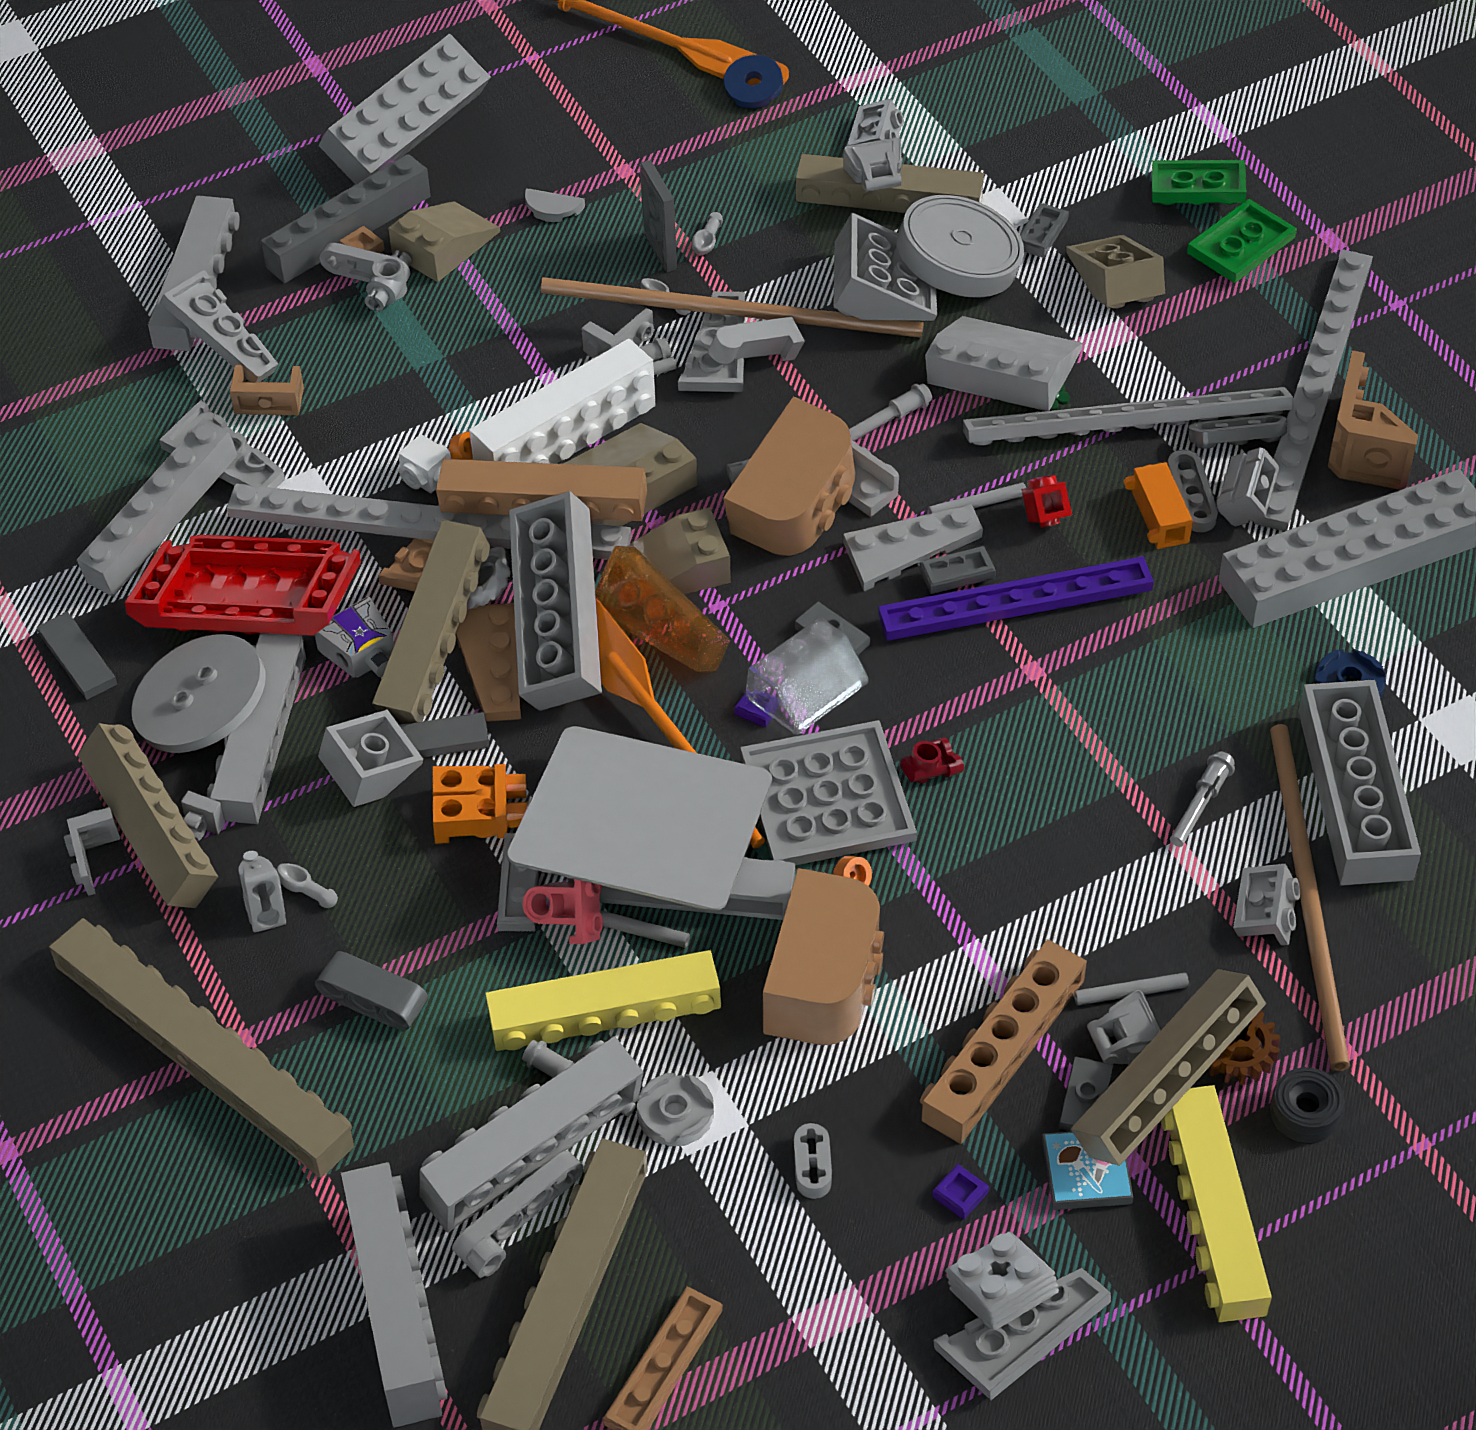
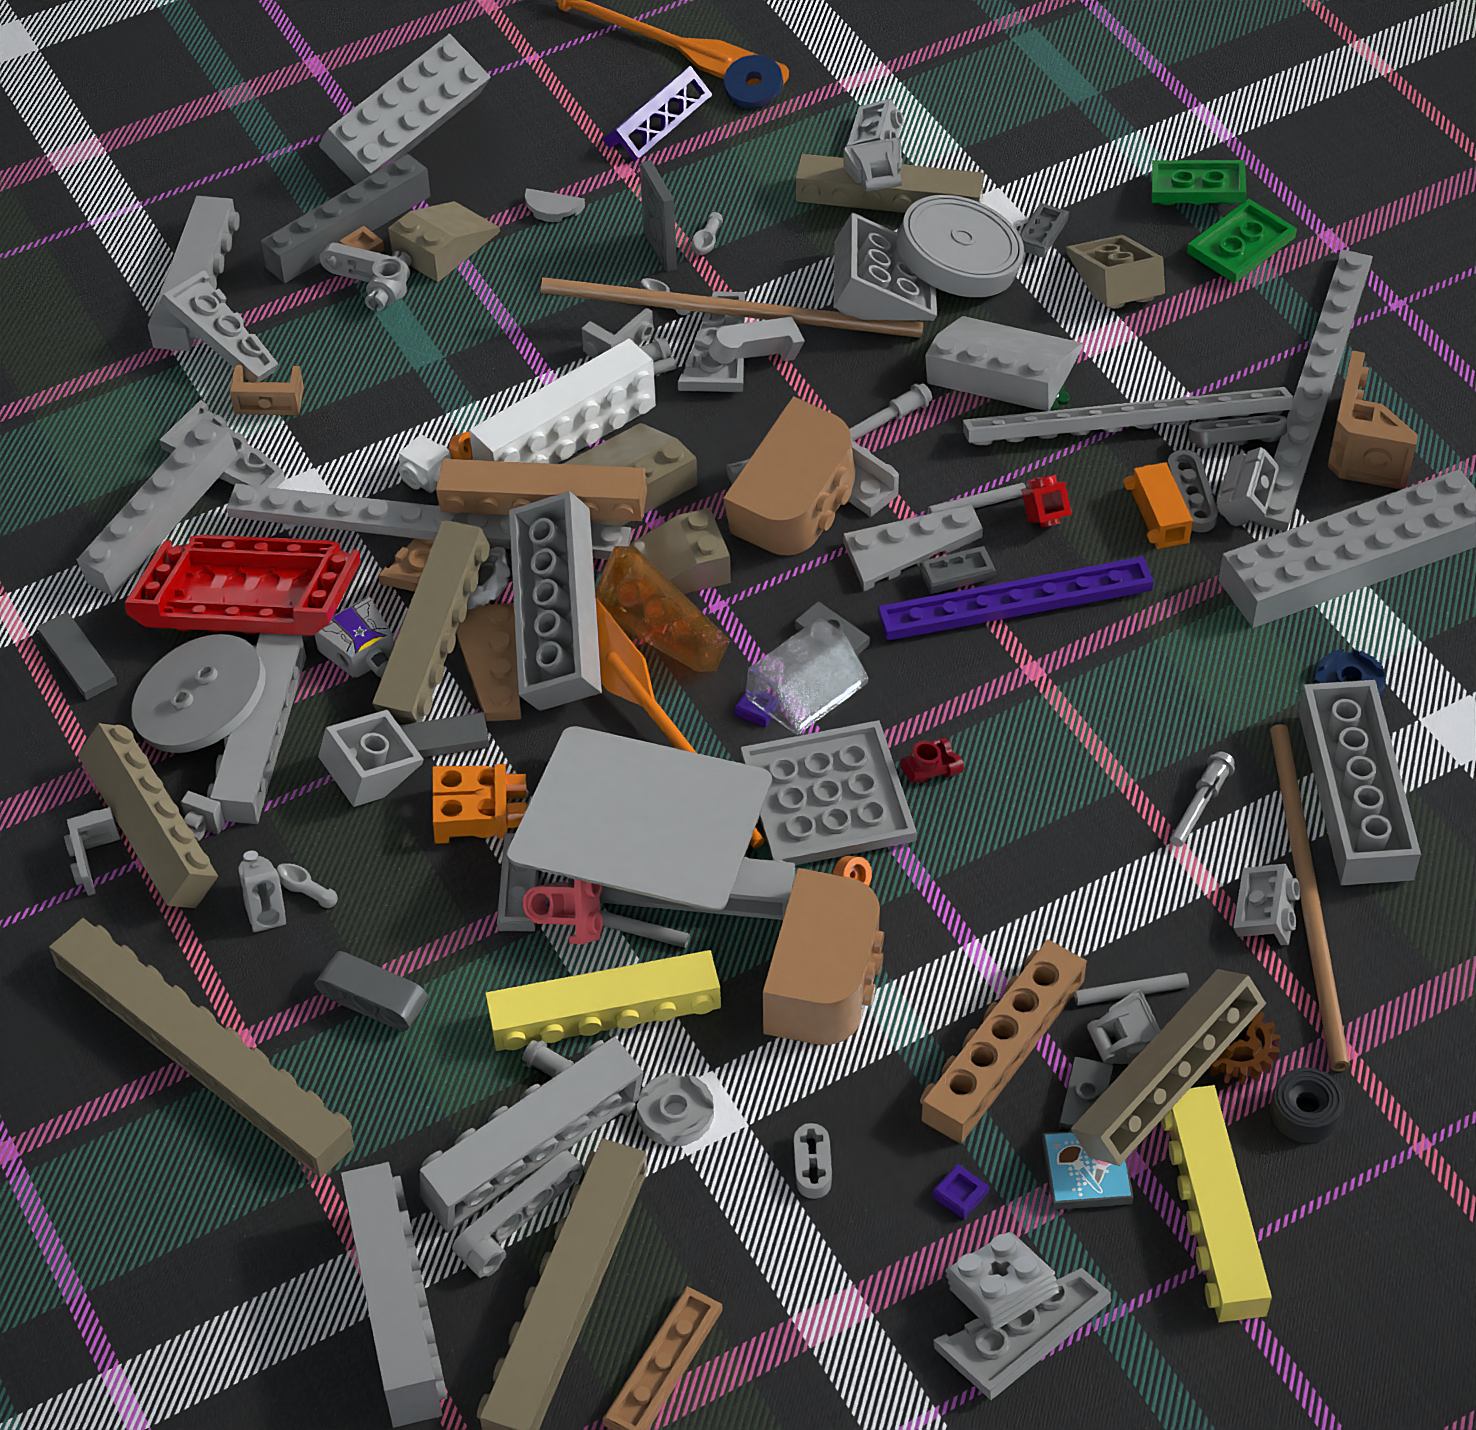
none -> fence [602,66,712,161]

